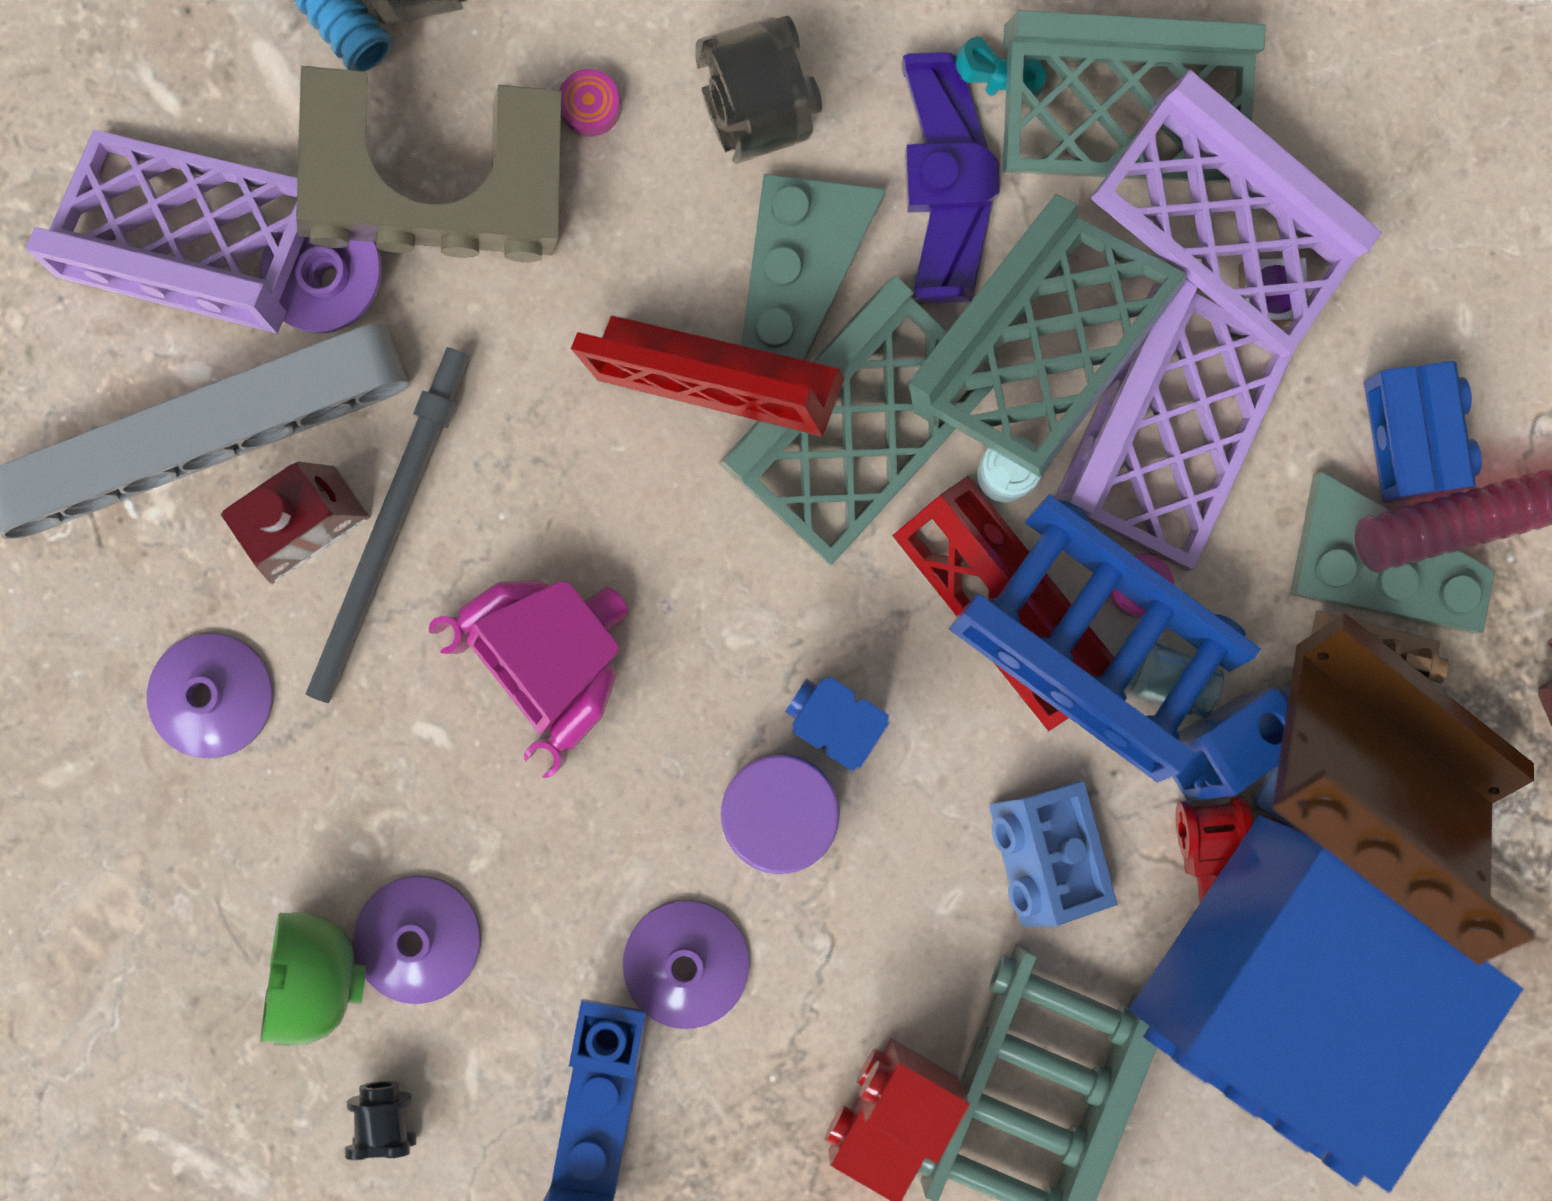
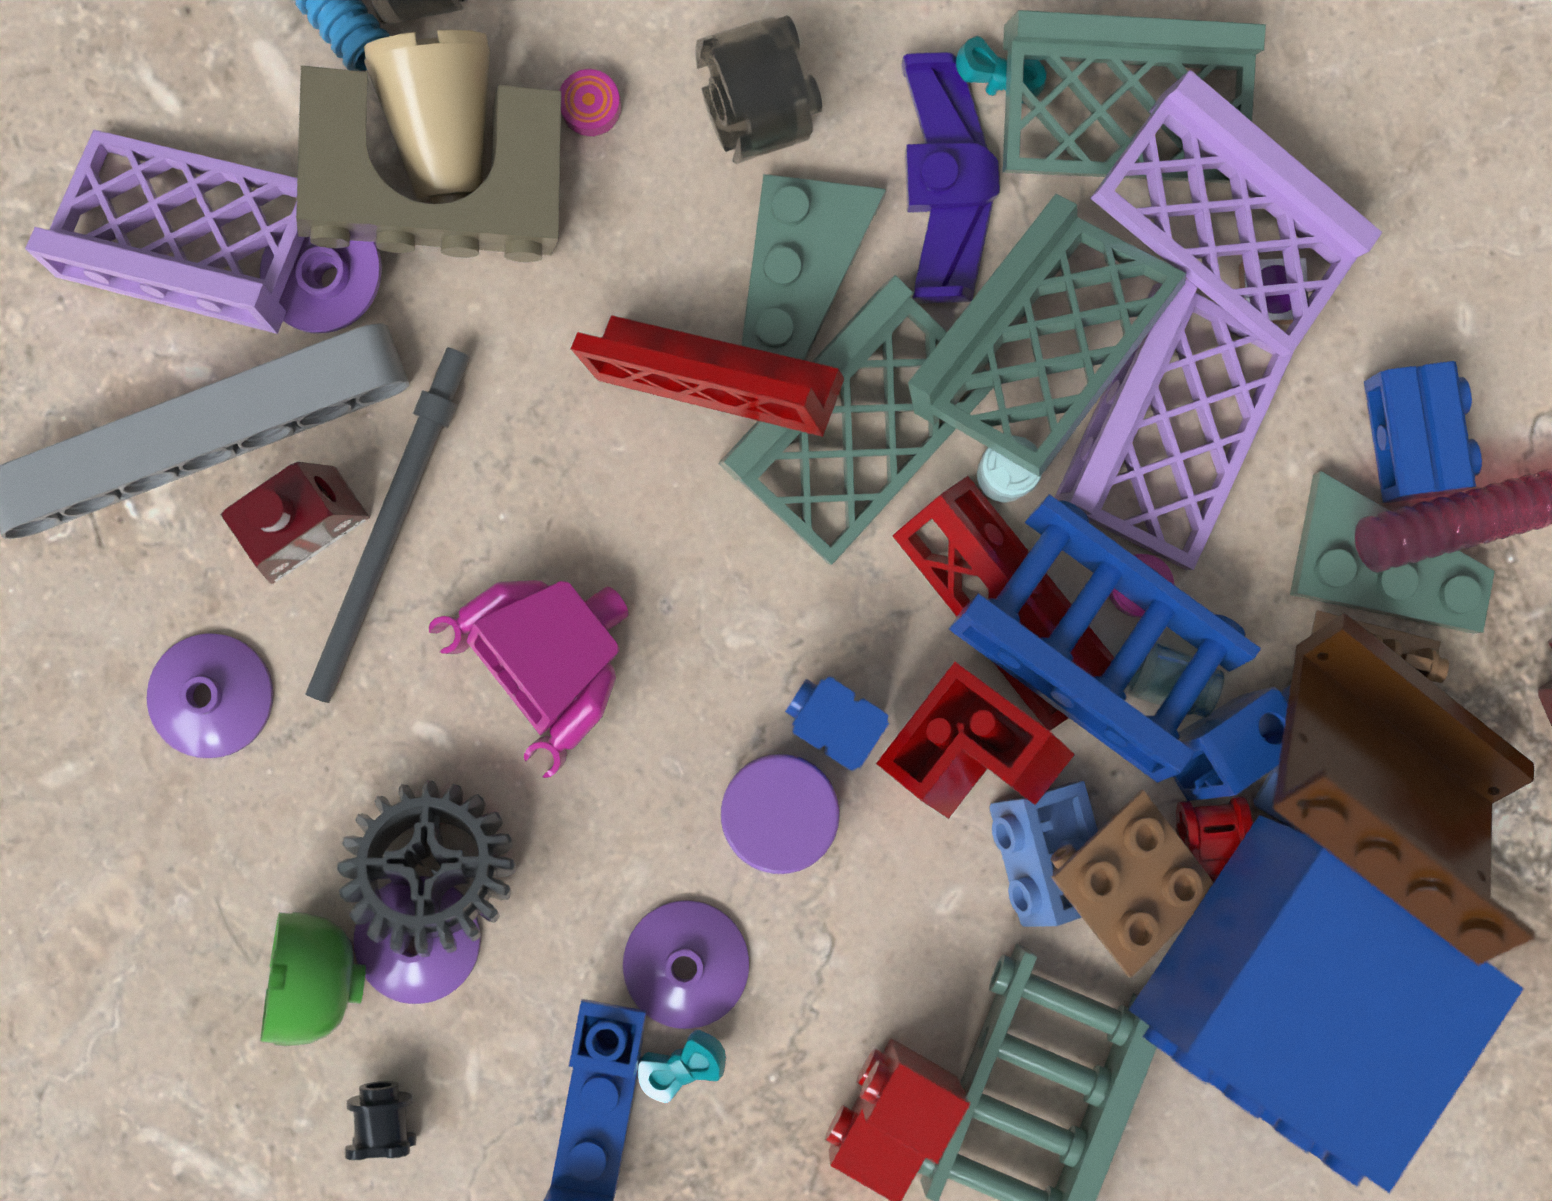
none -> dark grey gear [337,780,516,957]
none -> tan cone [364,30,491,204]
none -> teal piece [638,1030,726,1103]
none -> red brick [876,662,1075,819]
none -> medium nougat hinge [1050,790,1214,978]

